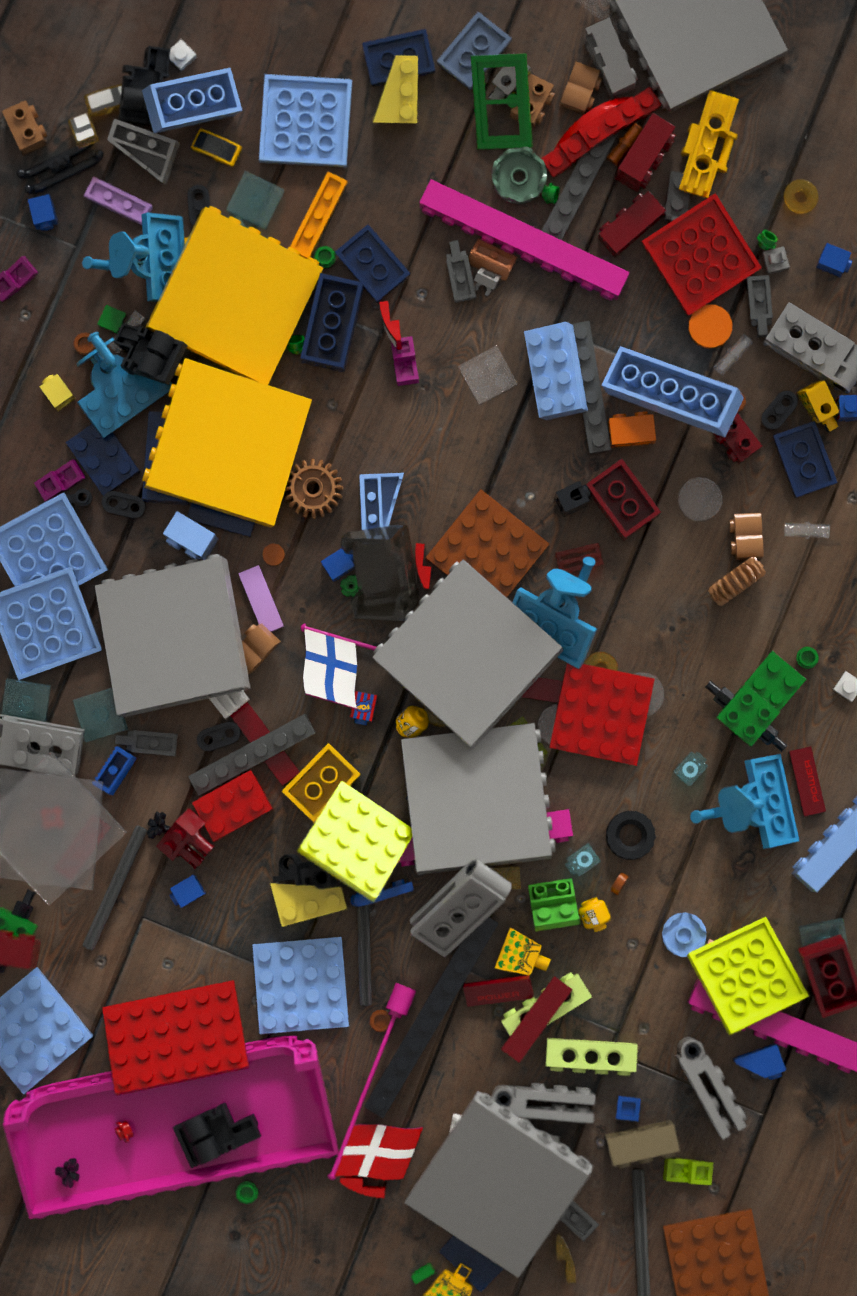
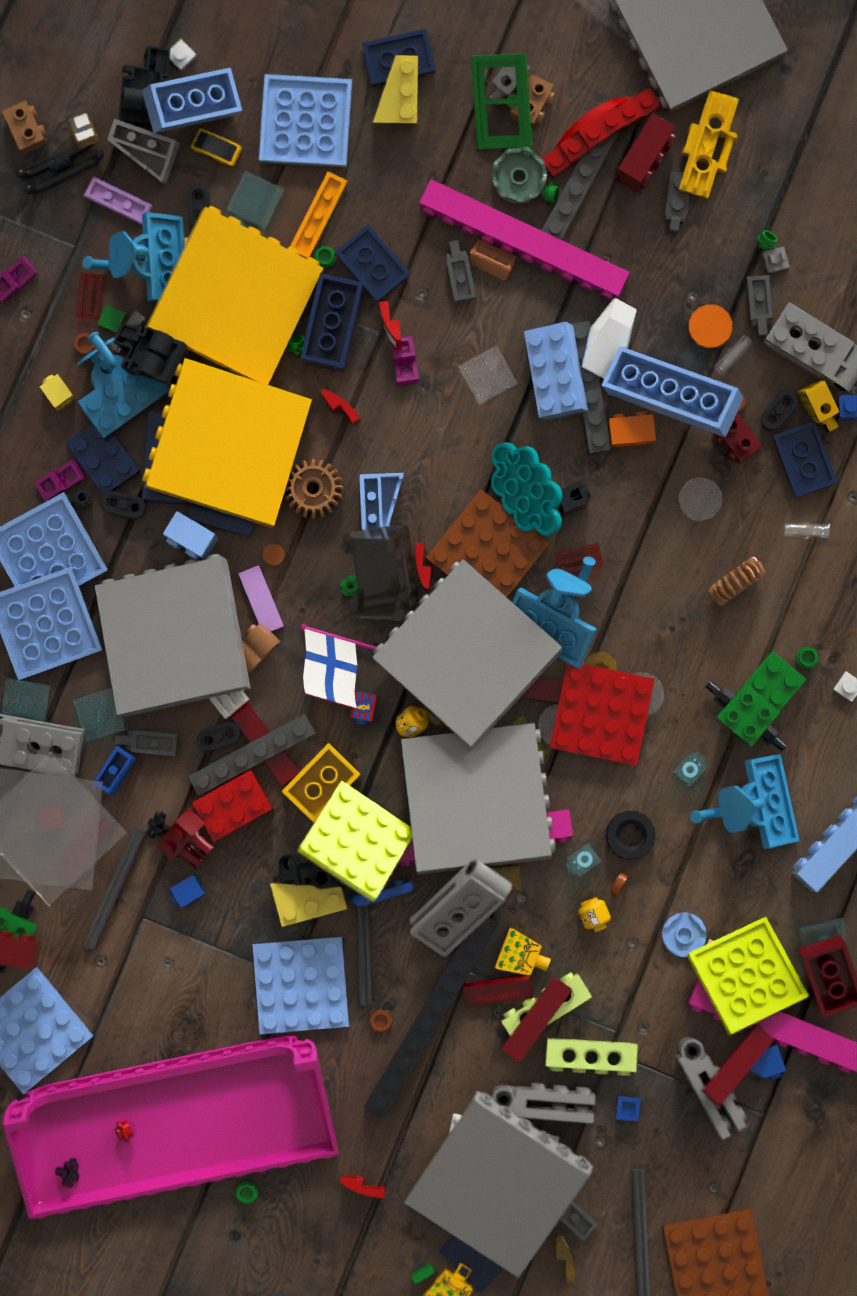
blue brick [28,194,58,231] -> none
slope [84,84,122,117] -> none
red plate [102,980,249,1096] -> none
black plate [173,1103,262,1168] -> none
blue brick [321,547,357,582] -> none
flag [328,983,423,1180] -> none
sand blue plate [437,12,512,91] -> none
light grey tile [474,267,501,296] -> none
bright green brick [528,878,580,931] -> none
medium nougat brick [560,62,602,115] -> none
light grey wedge [583,17,638,99] -> none
dark red brick [586,459,661,541] -> none
dark red brick [598,191,666,258] -> none
dark tan brick [605,1120,680,1168] -> none
dark orange pin [606,123,643,166] -> none
red plate [641,193,762,316] -> none
lime slope [663,1158,713,1185] -> none
medium nougat brick [729,513,764,560] -> none
clear yellow piece [784,179,818,214] -> none
dark red tile [788,746,826,817] -> none
blue brick [816,243,852,277] -> none
none -> clear red tile [76,272,104,319]
none -> red slope [320,389,361,426]
none -> teal plate [491,442,562,536]
none -> white piece [582,298,637,379]
none -> dark red tile [701,1024,774,1106]

